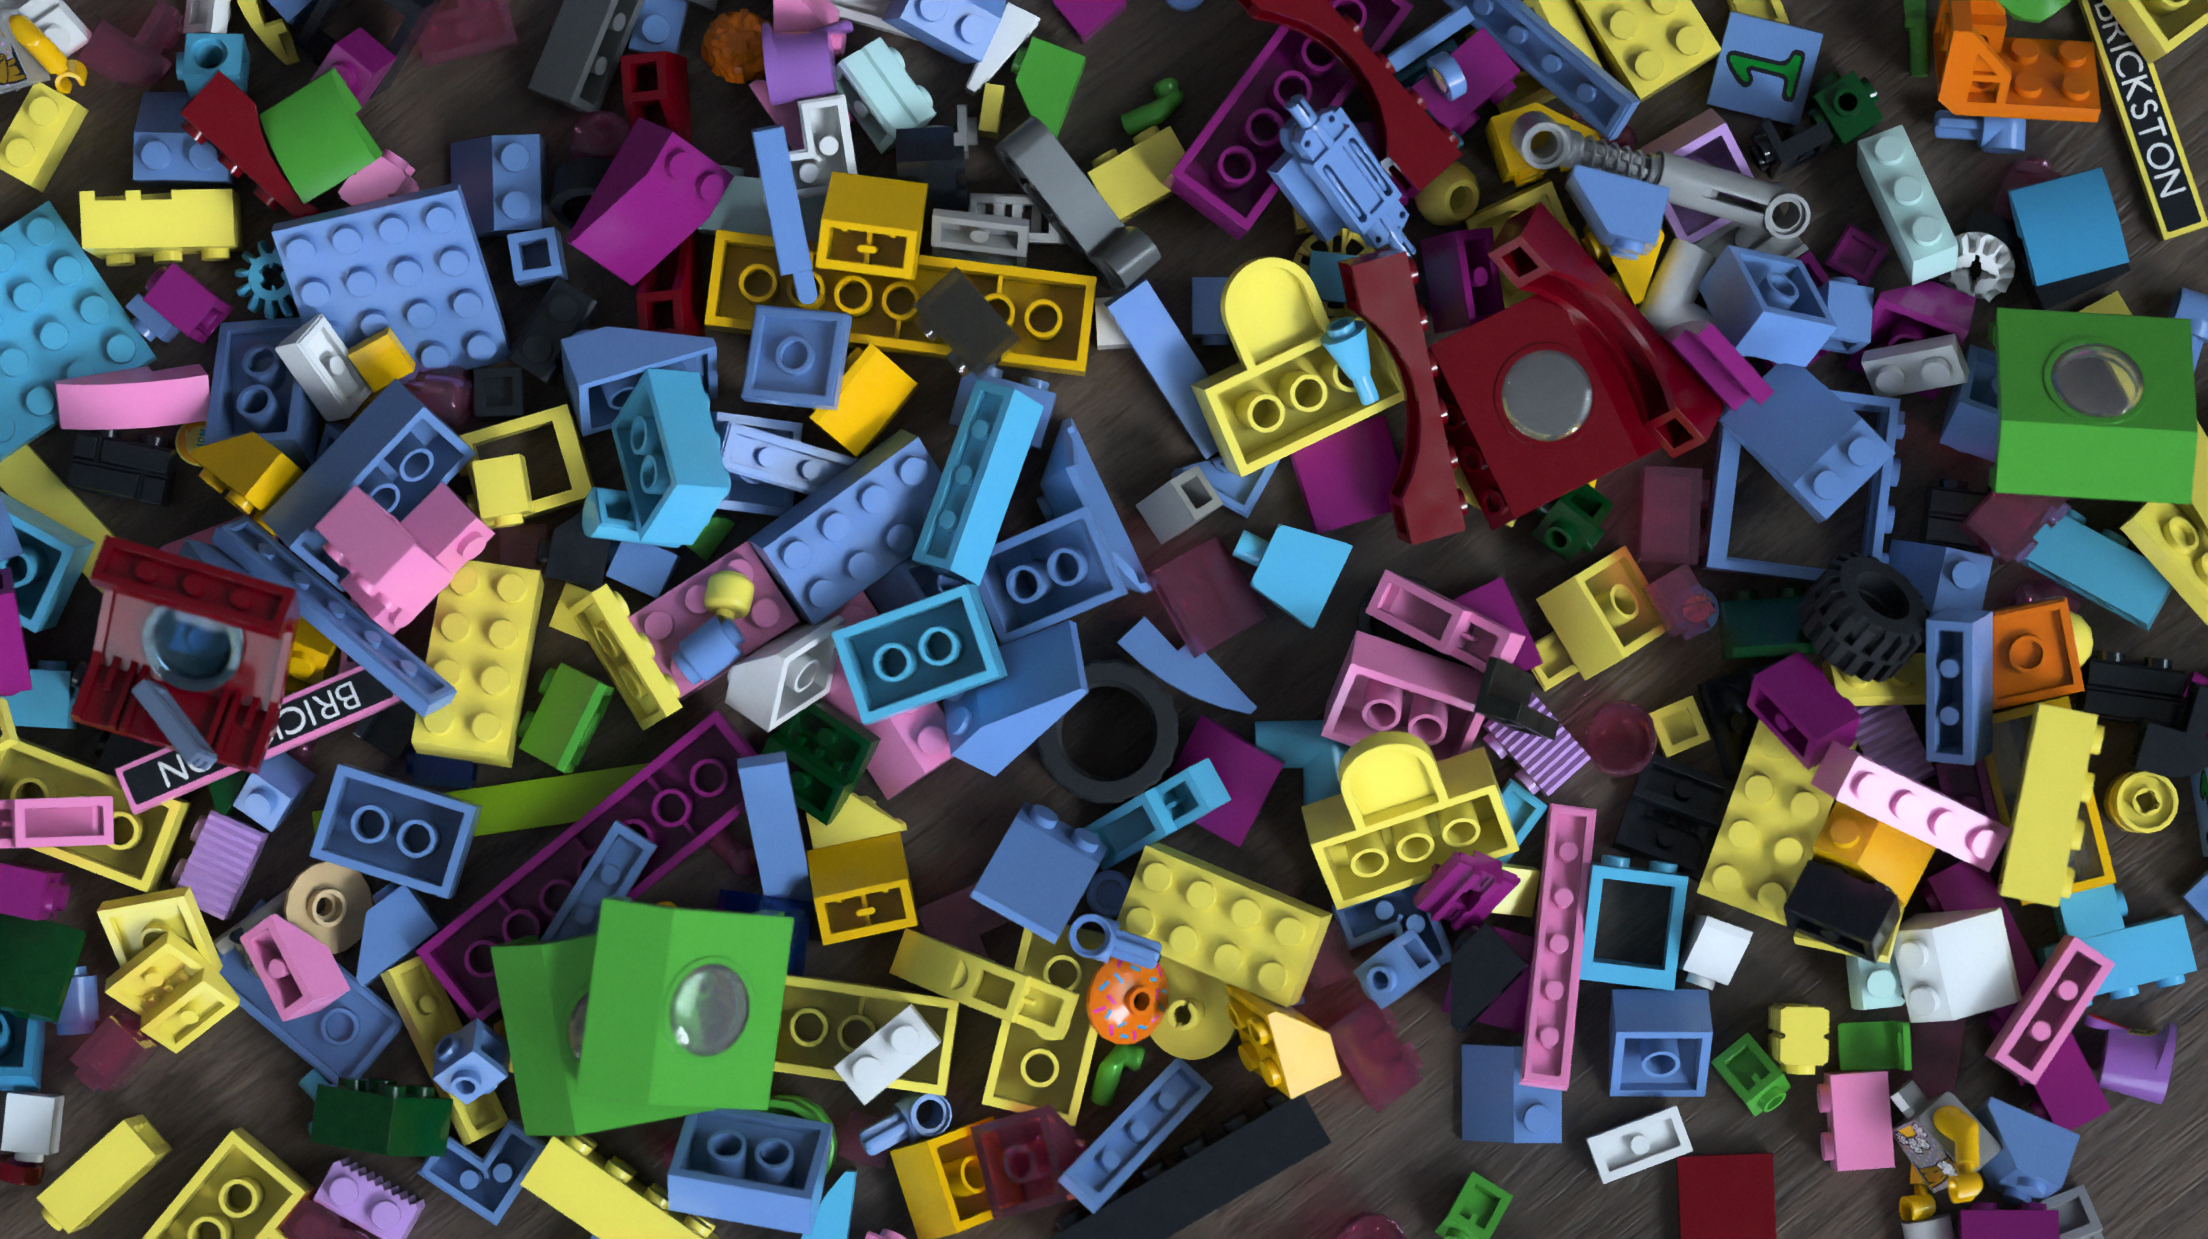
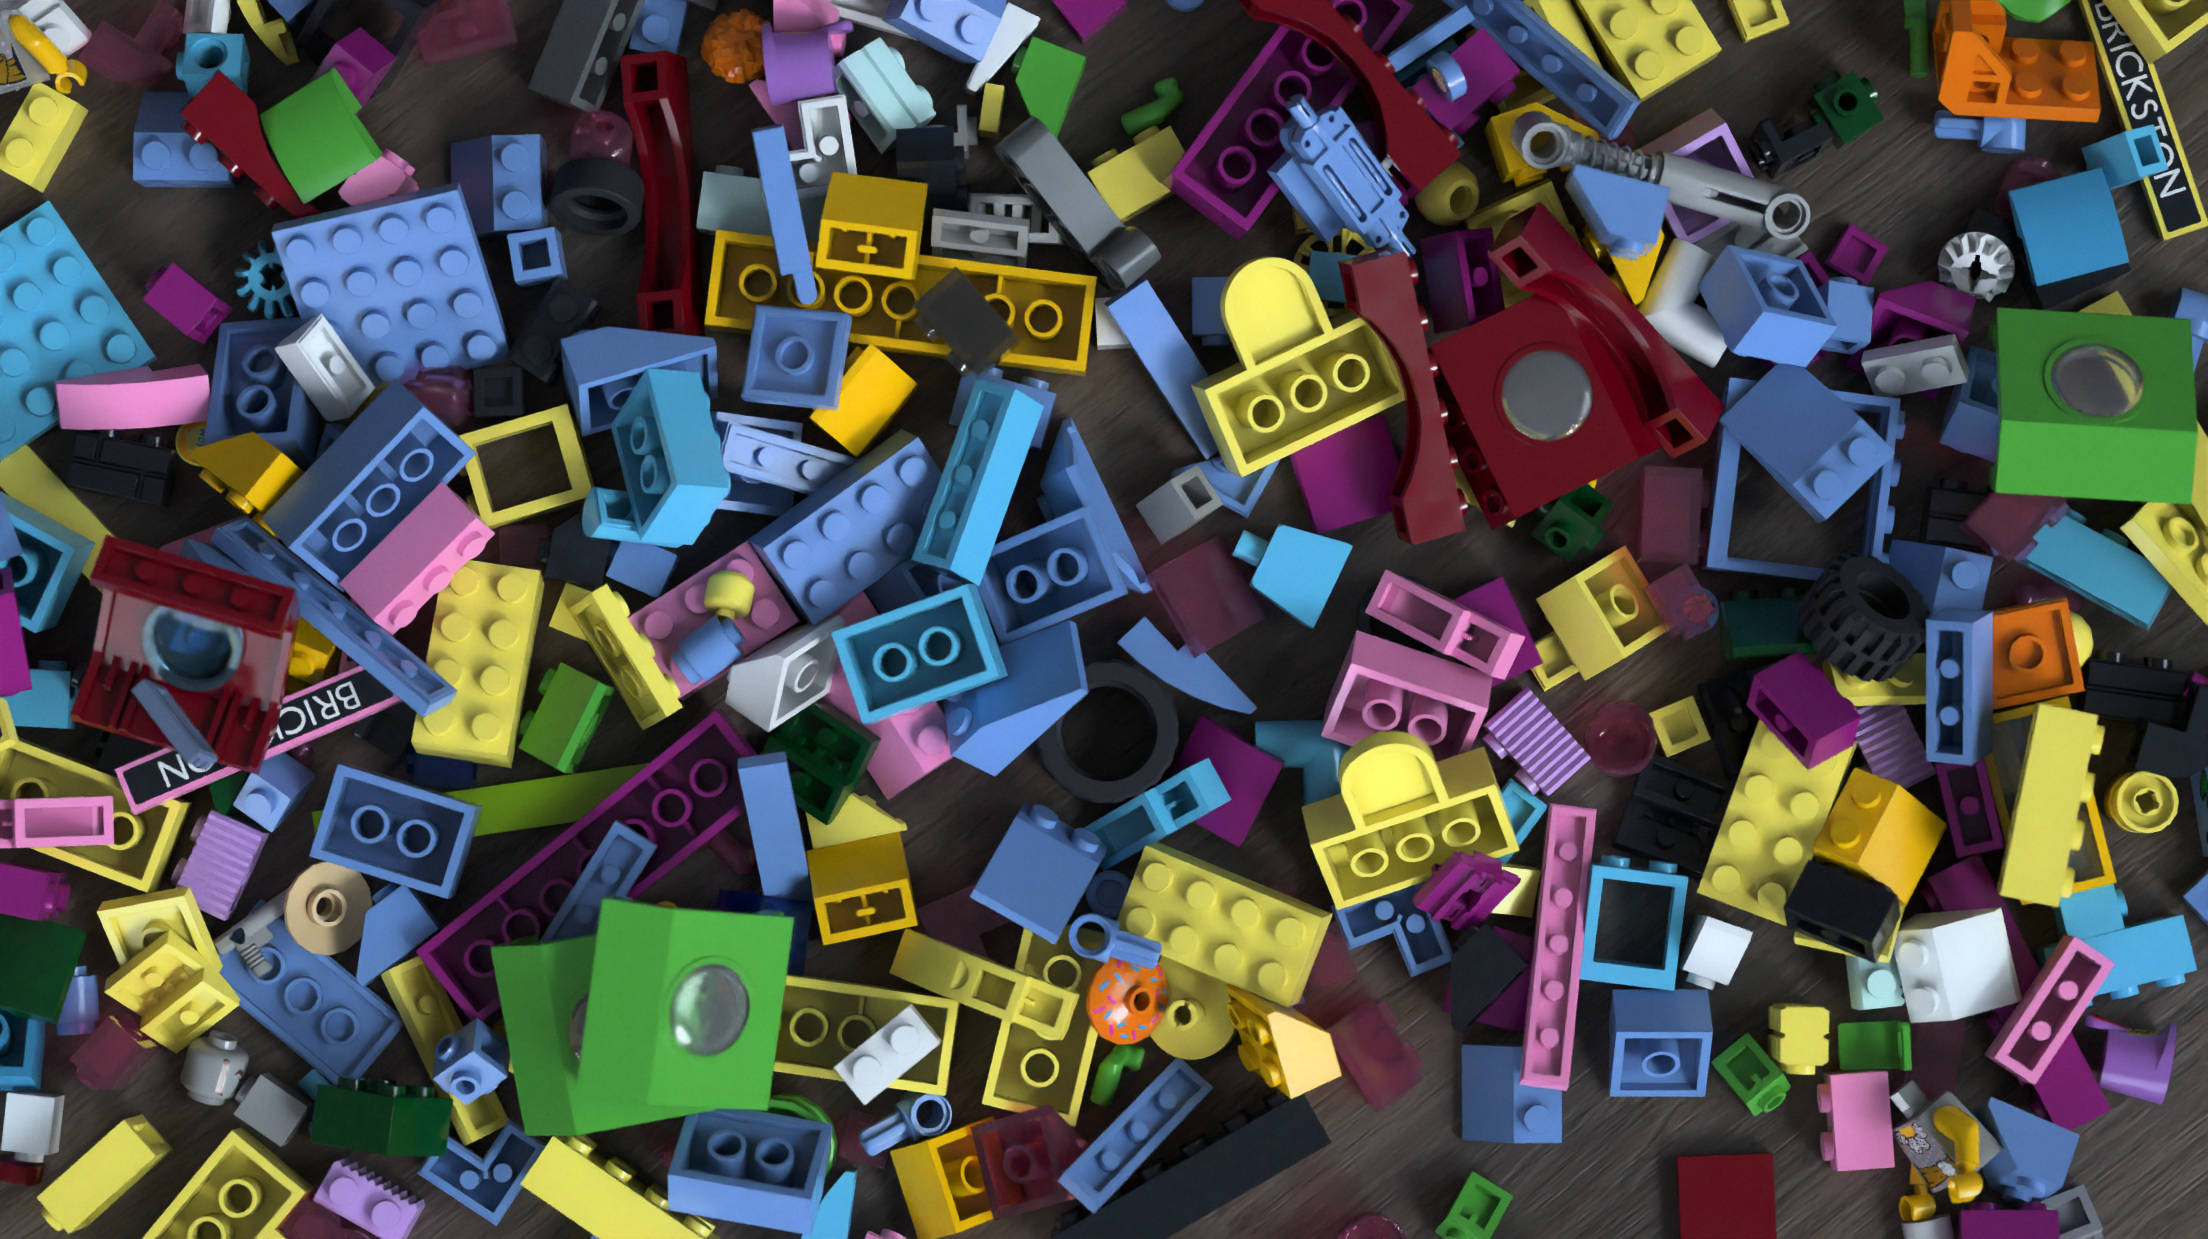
light yellow wedge [79,189,243,267] -> none
medium blue plate [125,293,180,344] -> none
bright pink slope [240,914,350,1022] -> none
bright pink brick [315,485,454,619] -> none
yellow tile [347,327,416,393] -> none
light yellow brick [472,454,534,528] -> none
magenta slope [565,117,734,286] -> none
bright green tile [685,512,735,561] -> none
medium azure cone [1320,317,1379,405] -> none
medium blue brick [1353,928,1441,1010] -> none
pearl dark grey panel [1473,656,1560,740] -> none
white plate [1585,1105,1693,1184] -> none
magenta slope [1661,320,1774,411] -> none
medium blue tile [1706,10,1823,125] -> none
brick [1810,740,2011,872] -> none
light aqua brick [1857,125,1959,285] -> none
none -> light grey head [180,1030,249,1105]
none -> light grey brick [234,1072,315,1147]
none -> medium azure brick [2081,124,2168,190]

